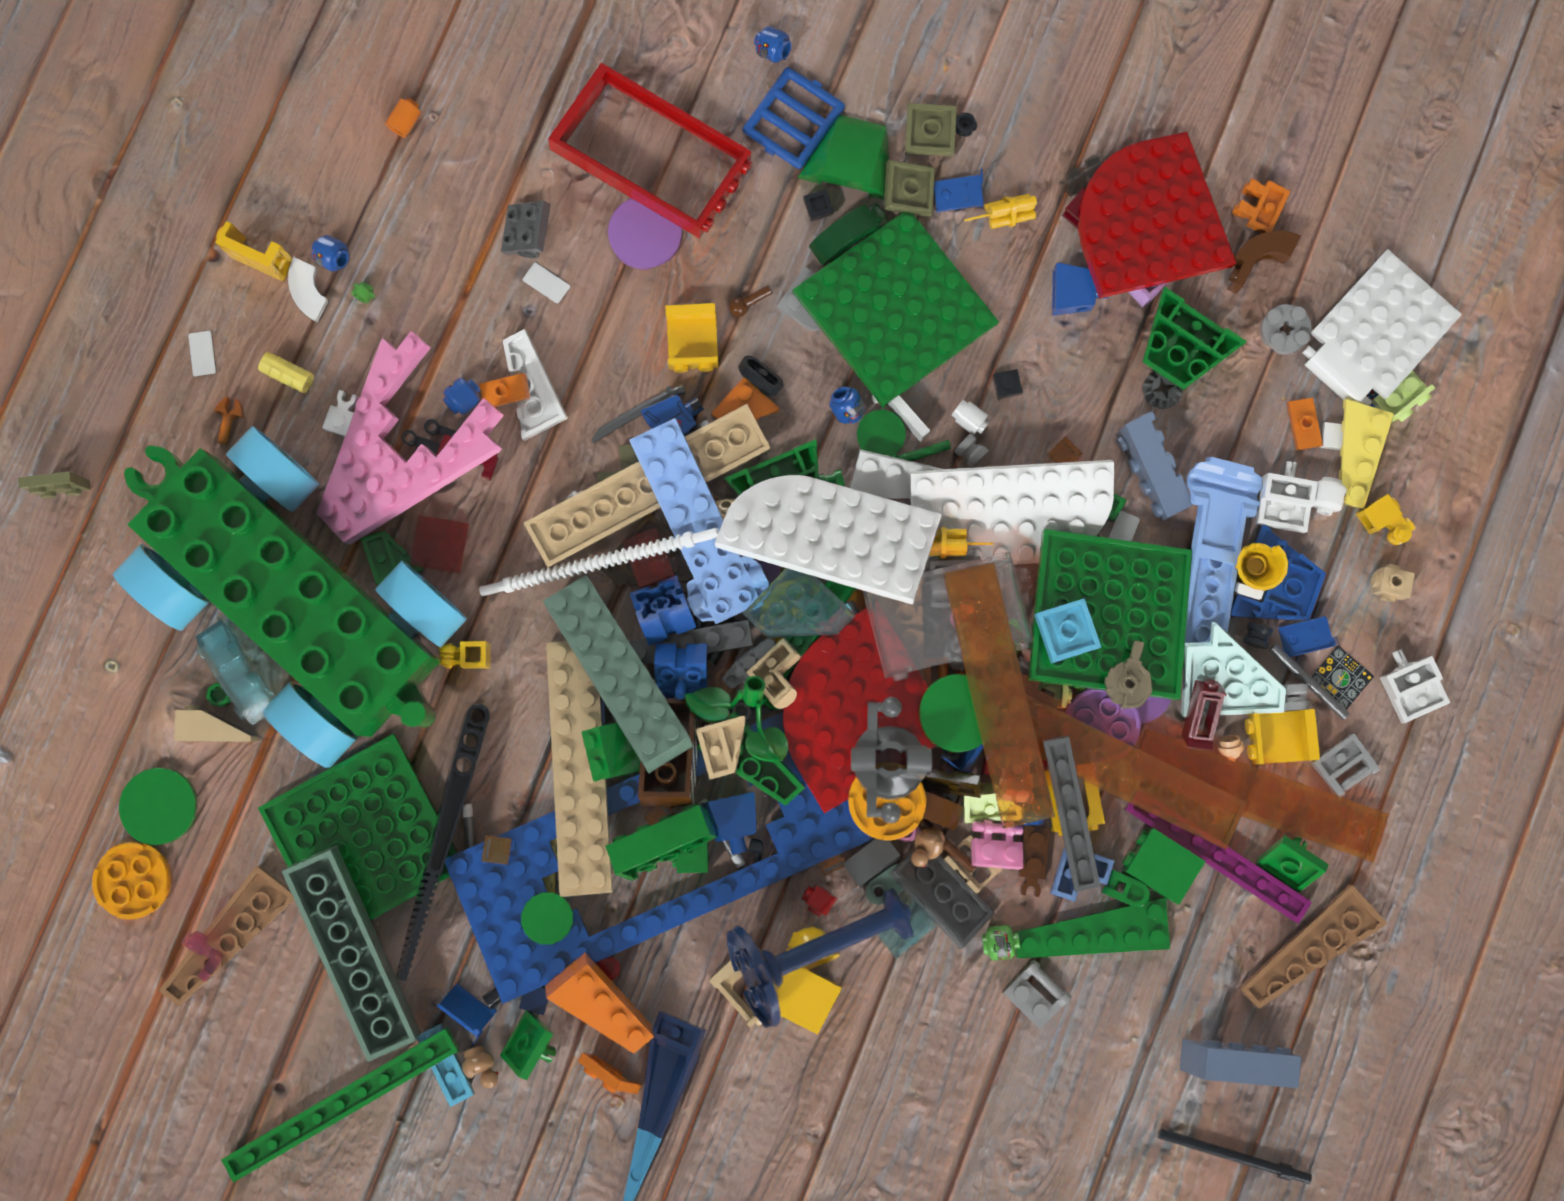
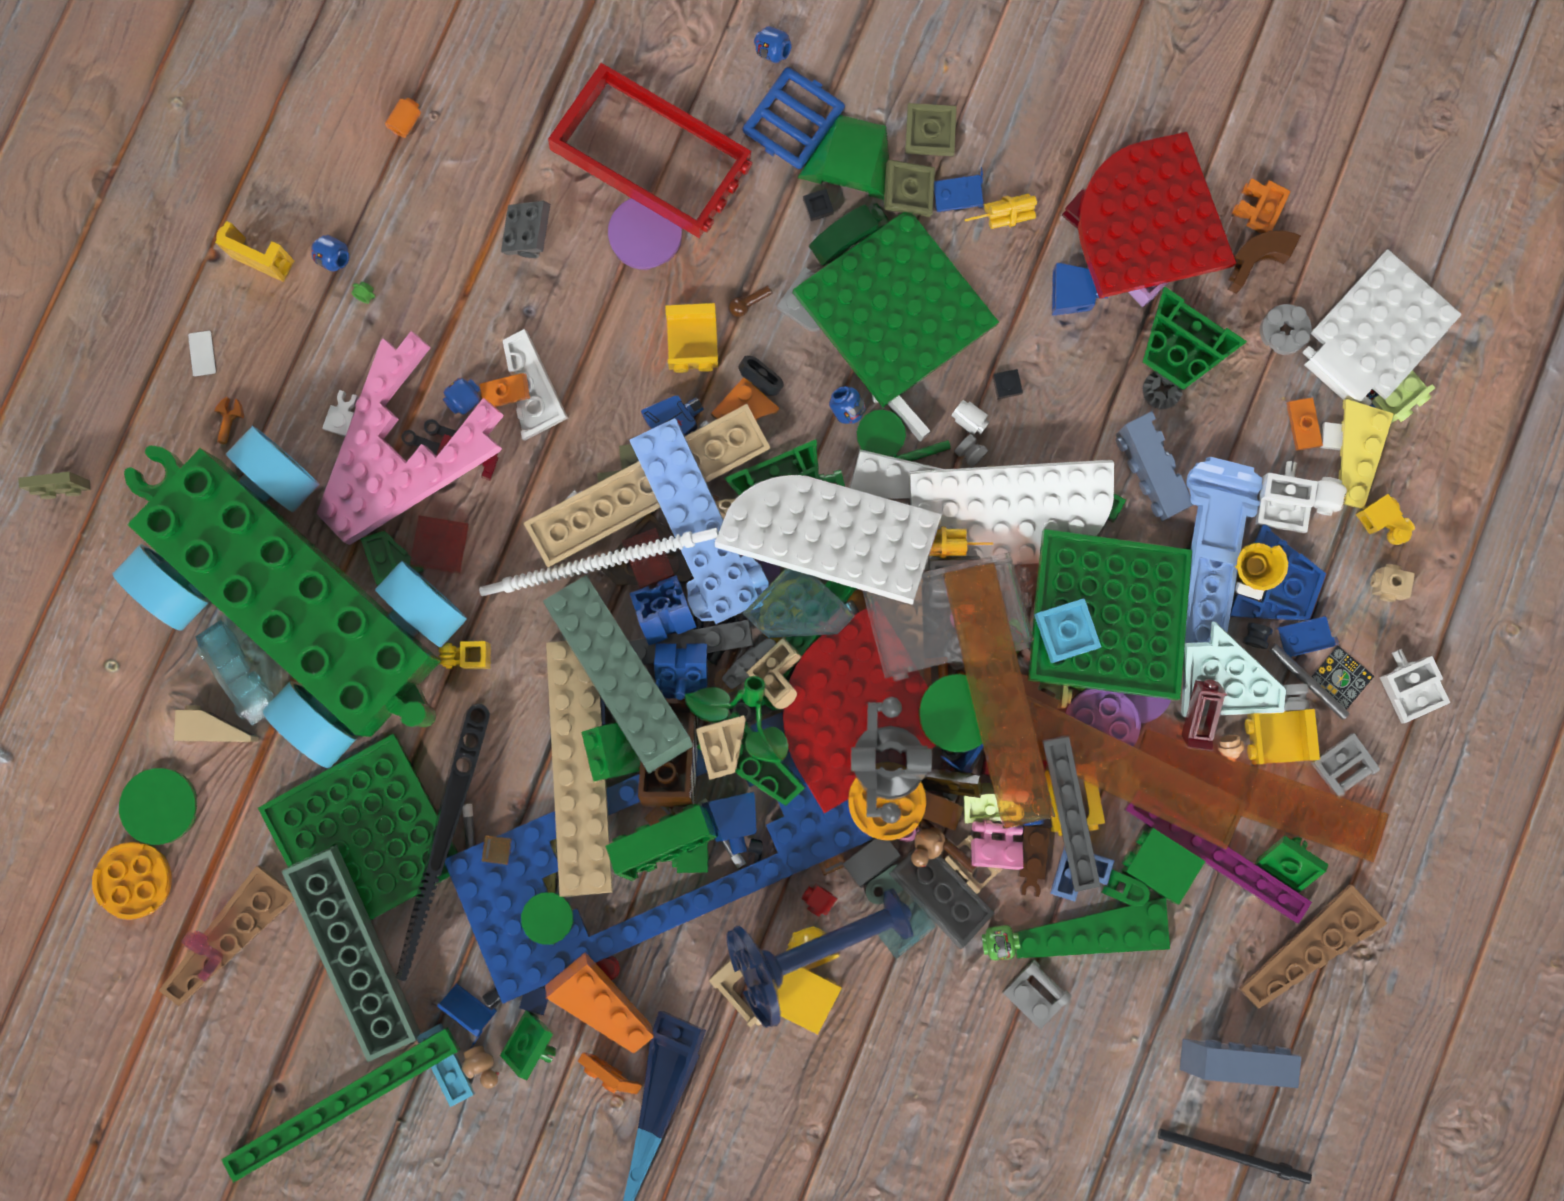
green tile [206,682,234,707] -> none
light yellow axle [258,351,314,394] -> none
white tile [288,257,328,323] -> none
white sticker [522,263,570,304] -> none
dark grey sword [592,384,687,443] -> none
black plate [955,113,977,137] -> none
clear orange tile [1047,436,1083,463] -> none
clear smoke hinge [1059,154,1109,197] -> none
dark tan piece [1105,641,1152,709] -> none
white sticker [1109,511,1140,541] -> none

